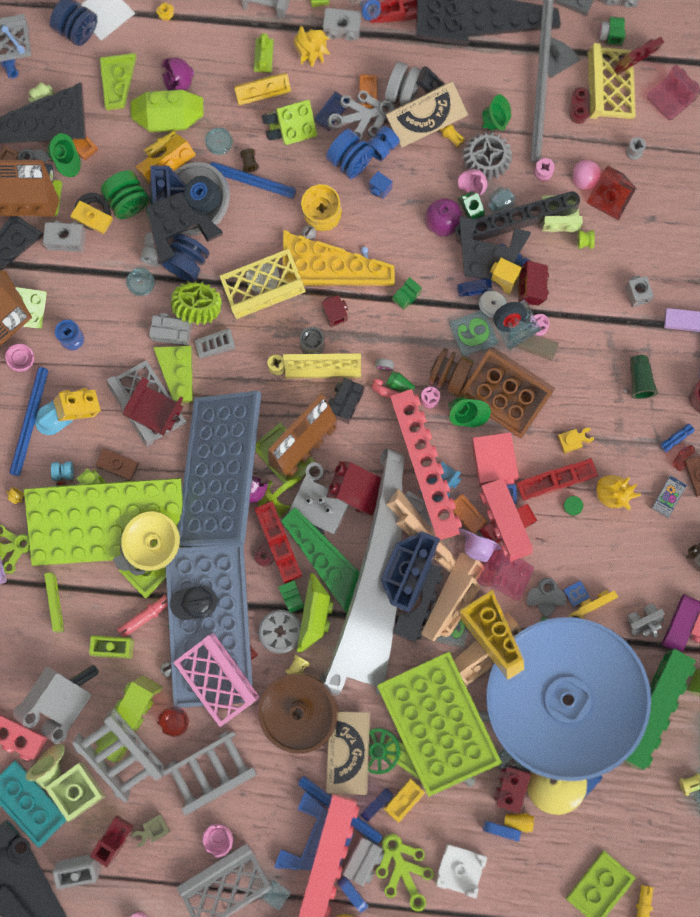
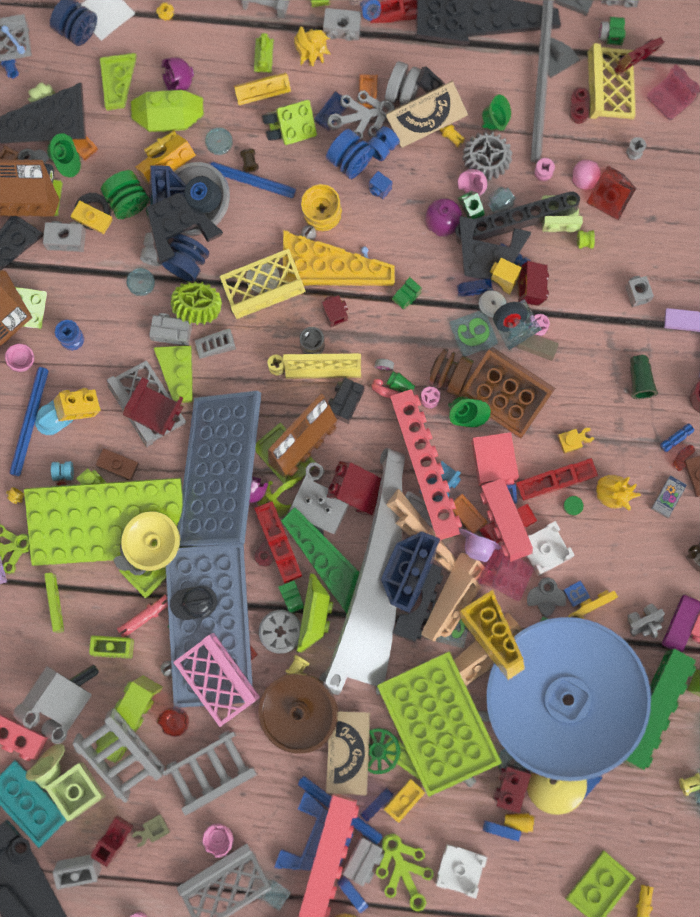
none -> white panel [526,521,575,576]

